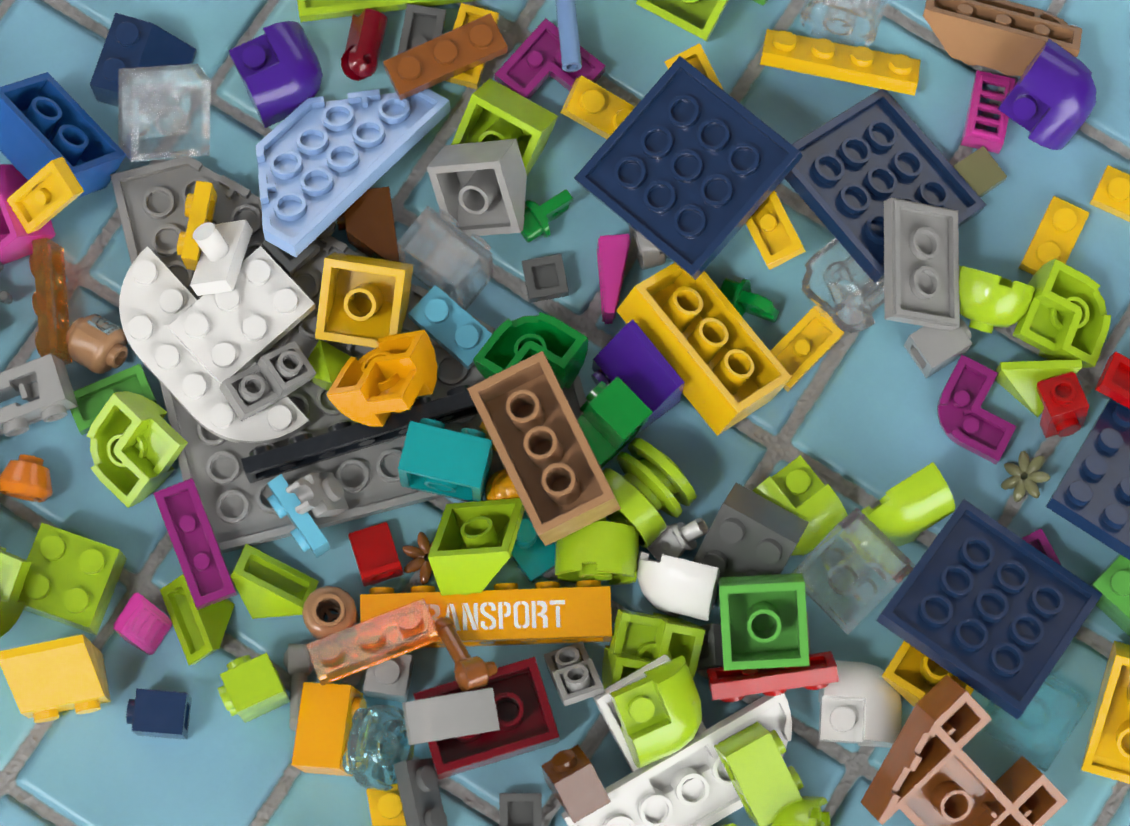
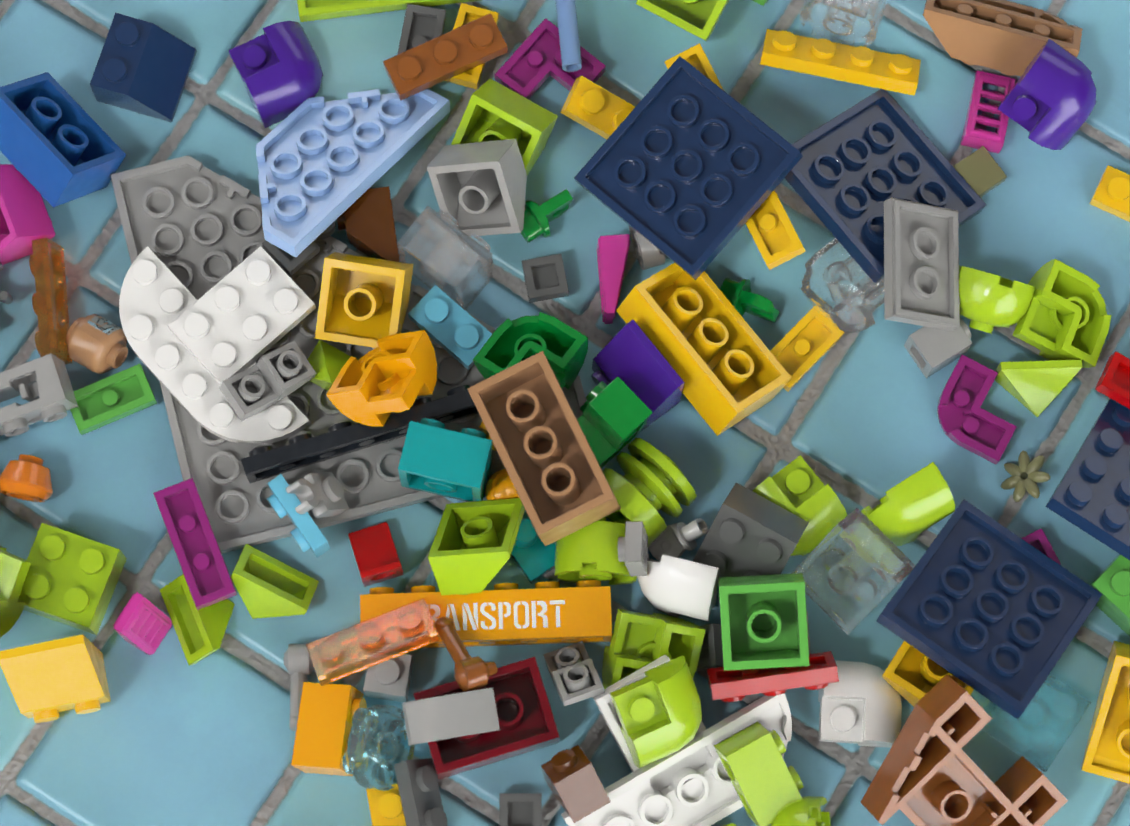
yellow plate [7,156,84,234] -> none
lime brick [86,391,188,508] -> none
clear brick [118,64,211,162] -> none
dark blue brick [126,689,192,740] -> none
yellow plate [177,181,218,271] -> none
white tile [190,219,253,296] -> none
lime brick [217,653,290,723] -> none
medium nougat head [302,586,358,643] -> none
dark red piece [341,8,388,81] -> none
dark orange plant [402,532,434,585] -> none
yellow plate [1019,196,1090,275] -> none
red bracket [1036,372,1090,438] -> none
none -> light grey plate [618,522,648,576]

